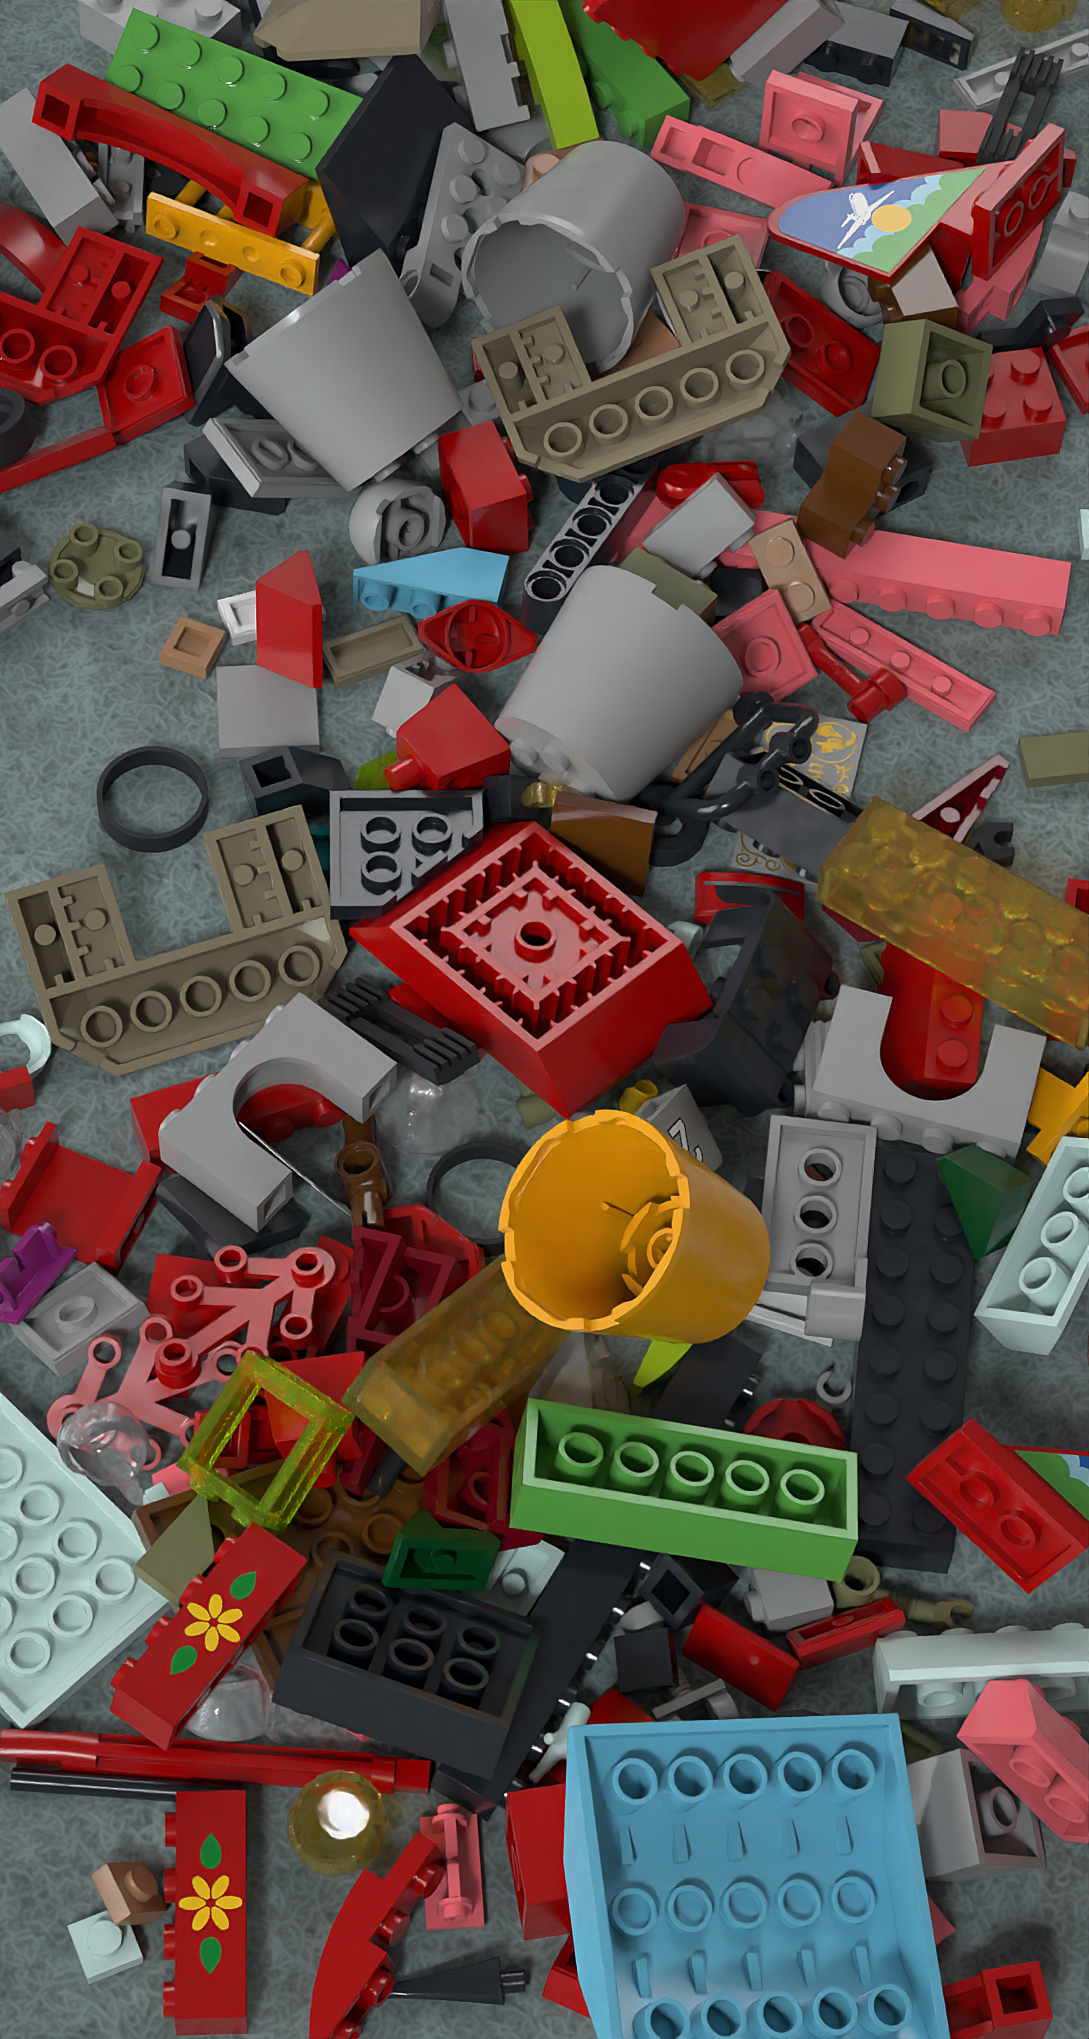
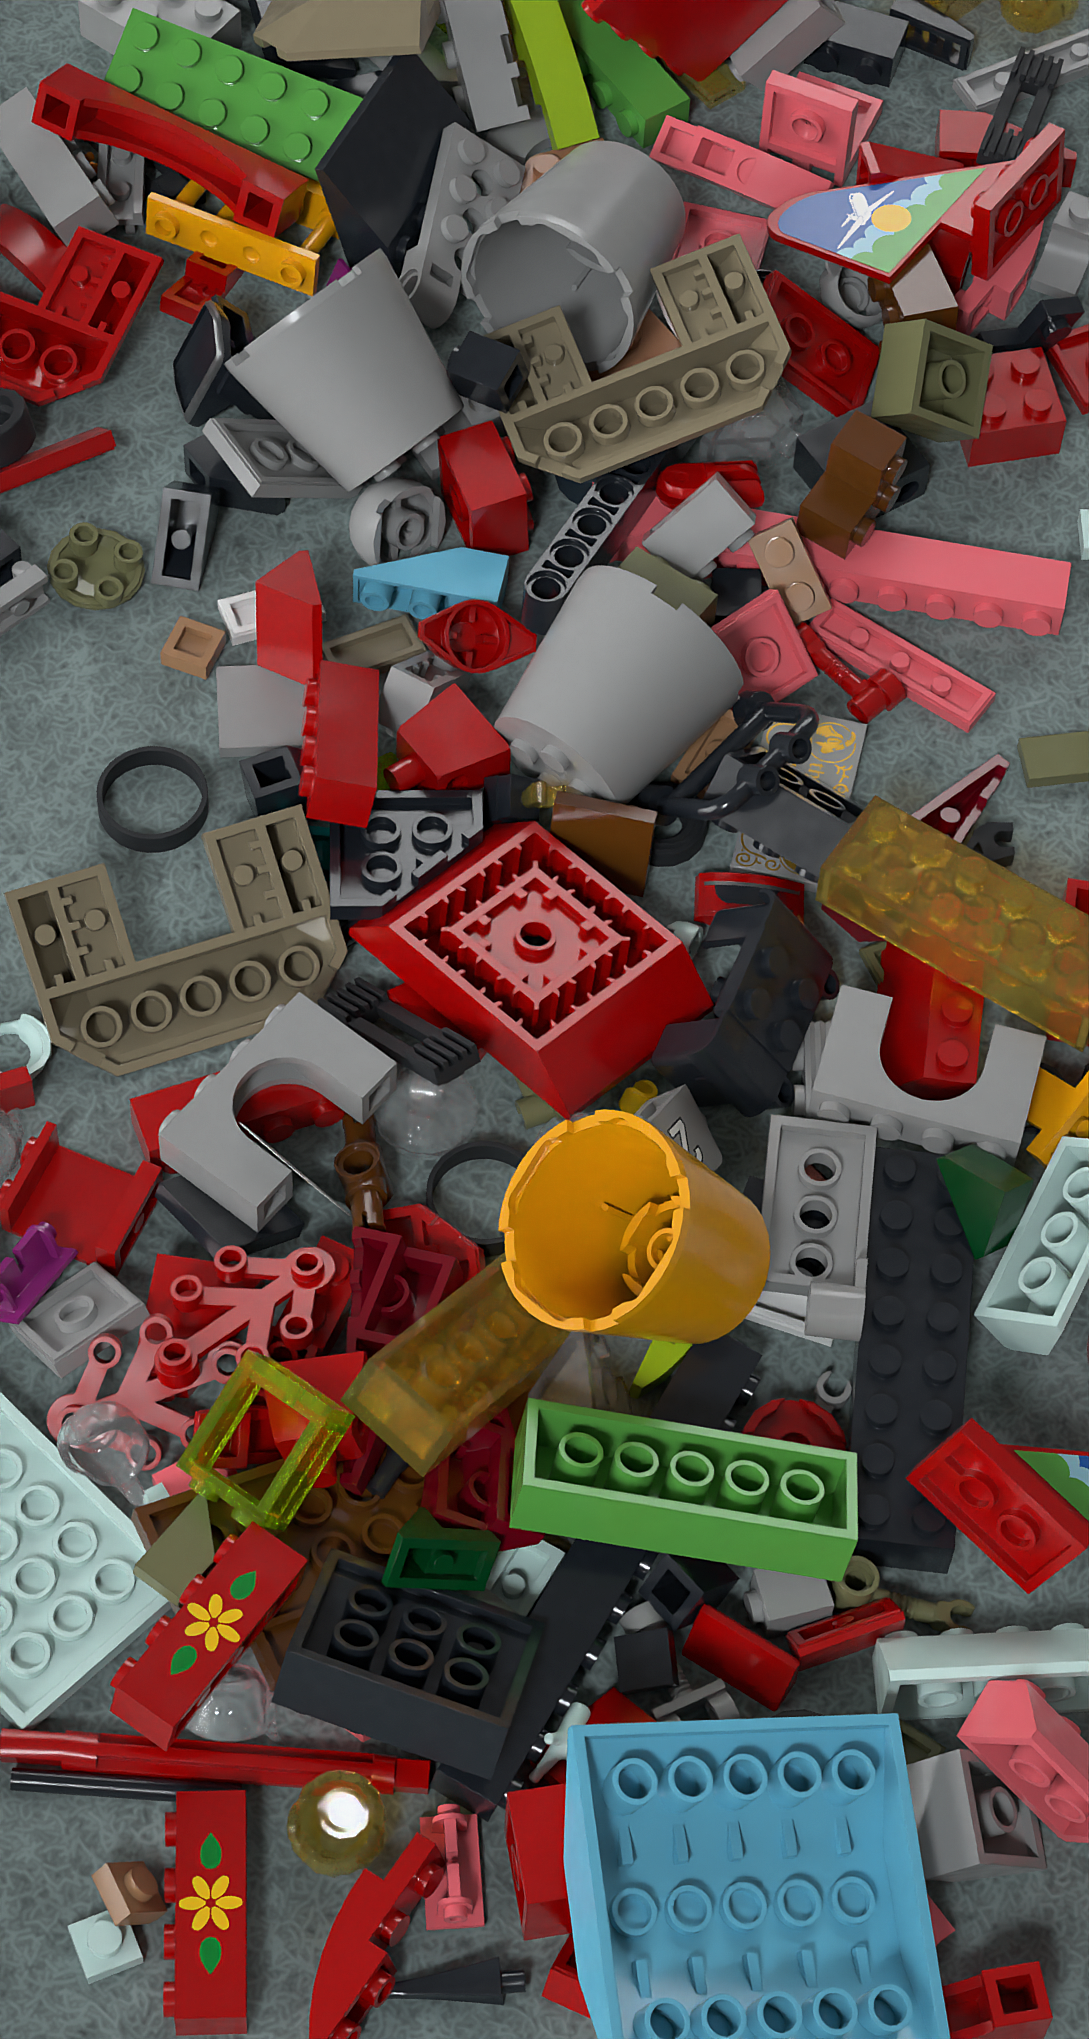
red tile [96,324,196,446] -> none
none -> red brick [298,659,379,828]
none -> black brick [446,331,529,414]

